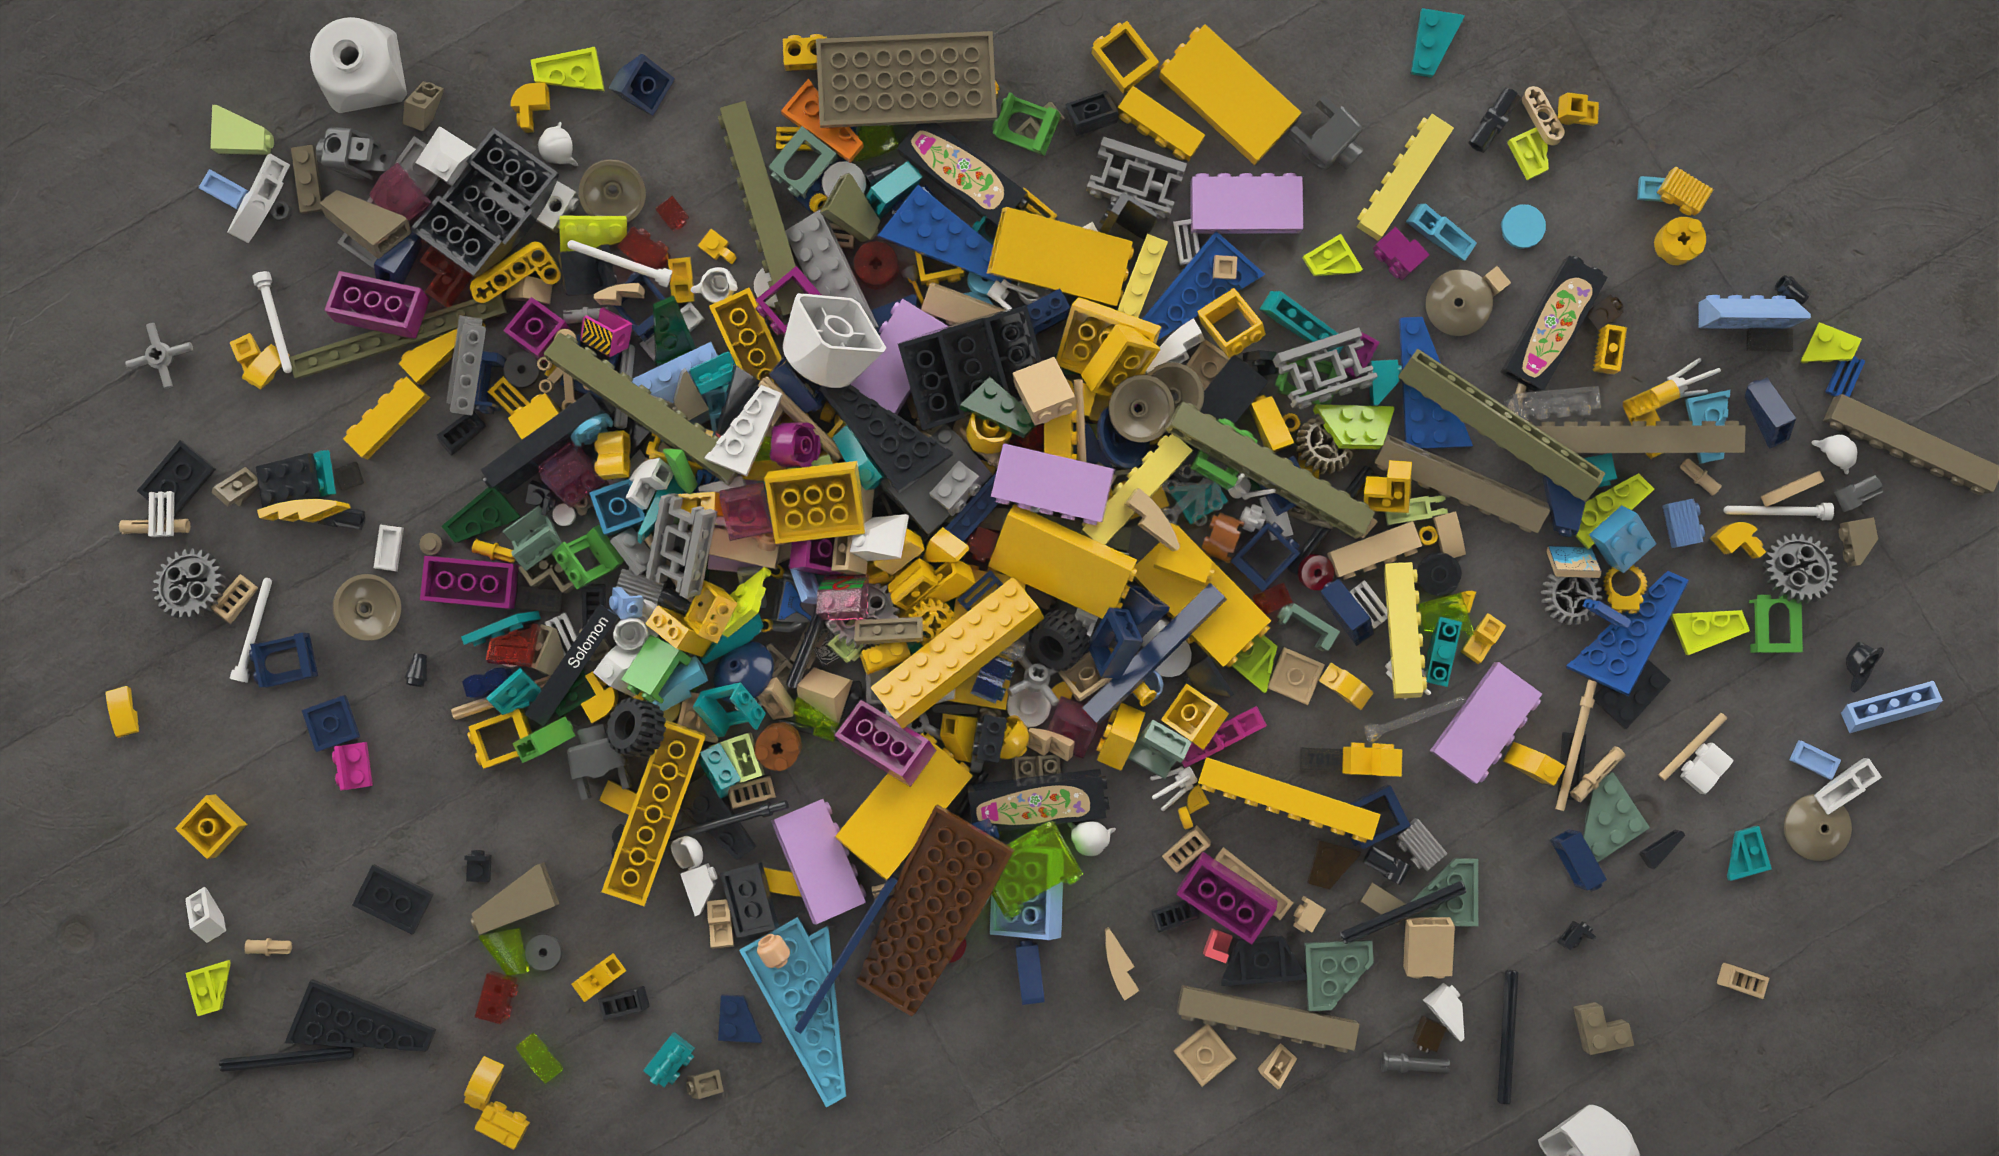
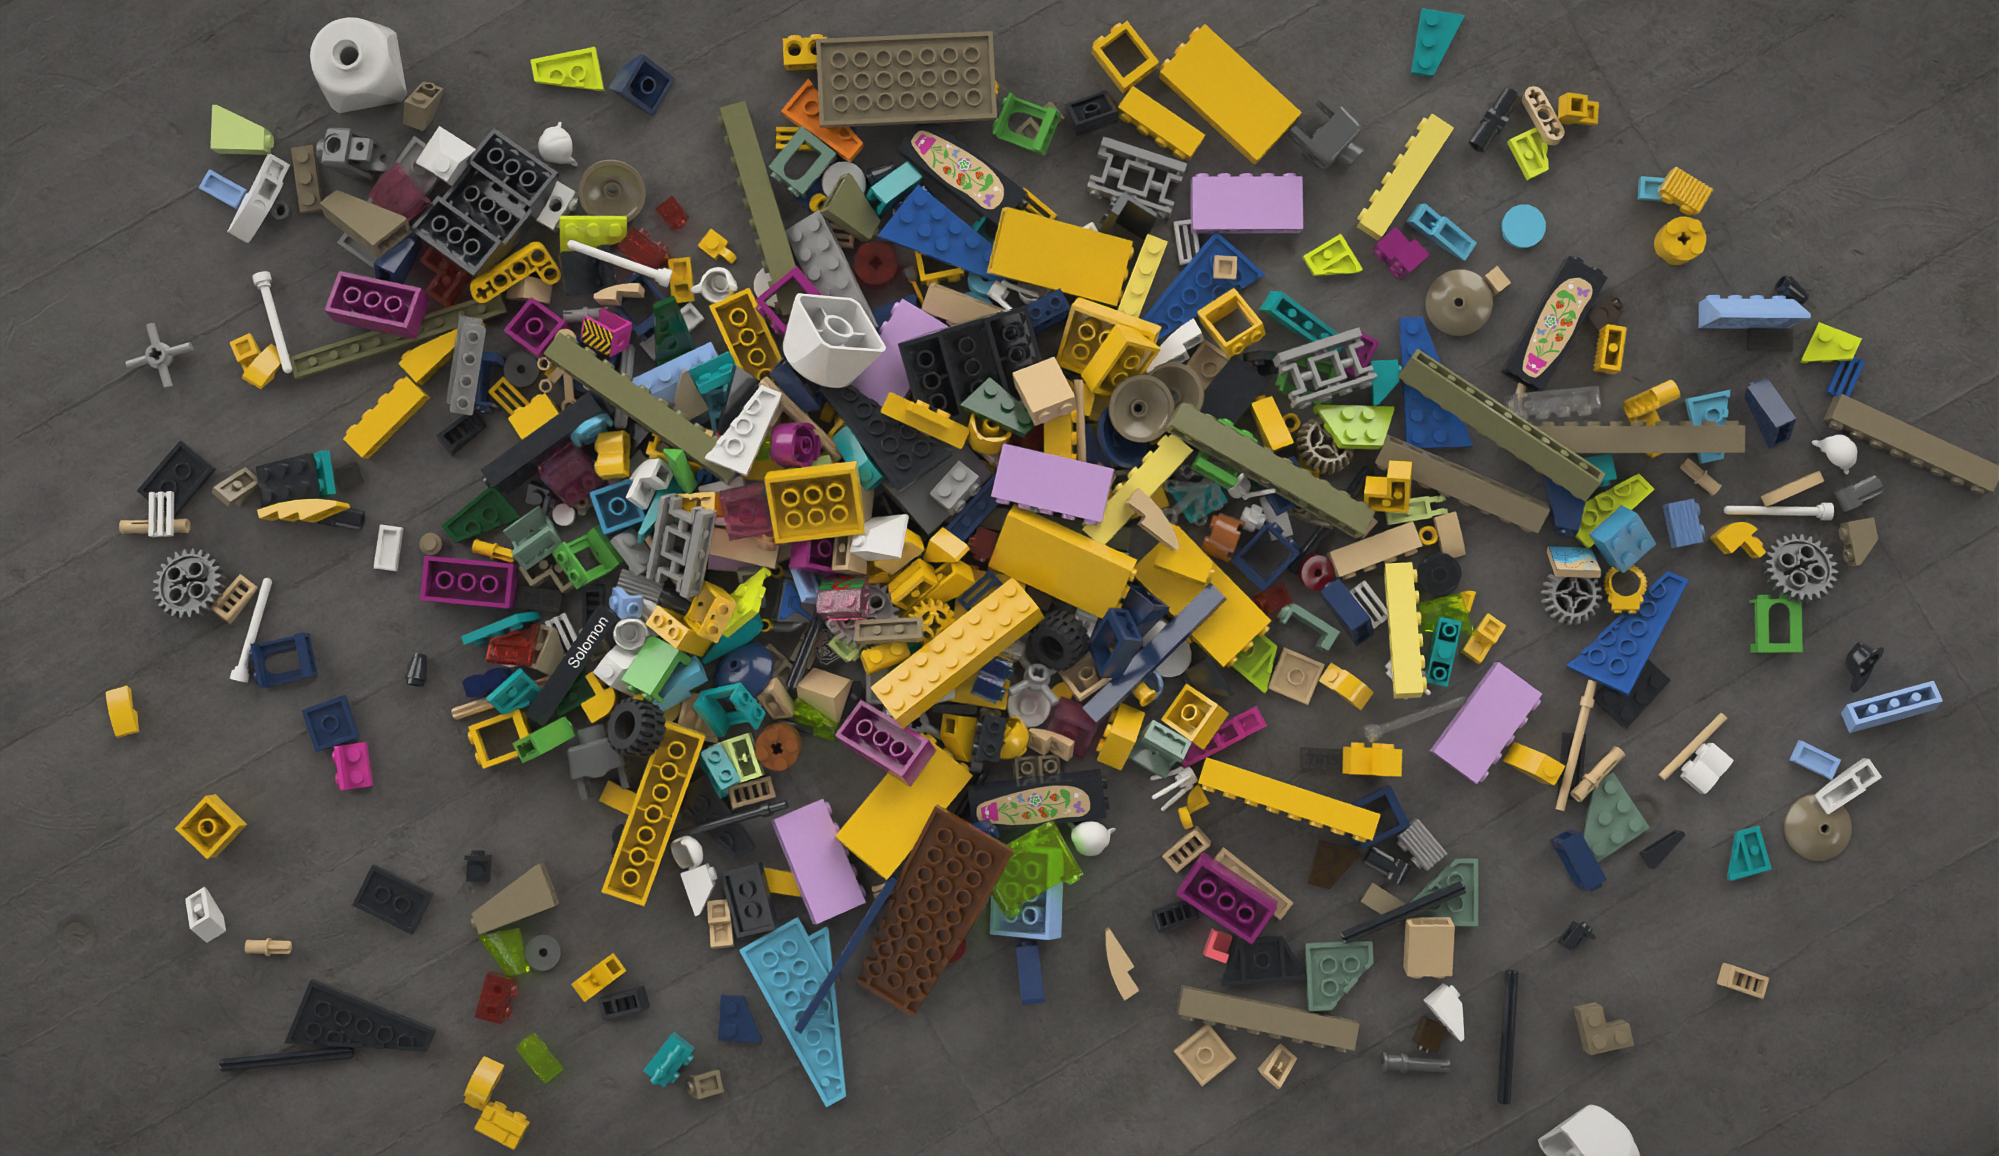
neon yellow wing [185,960,231,1016] -> none
dark tan dish [333,574,401,641] -> none
yellow brick [511,82,550,133] -> none
light nougat head [757,934,790,968] -> none
clear neon green slope [855,125,899,162] -> none
tan brick [1293,896,1326,933] -> none
blue tile [1583,599,1631,628] -> none
white plant [1665,358,1721,398] -> none
neon yellow wing [1671,610,1750,655] -> none
none -> yellow bracket [881,392,970,449]

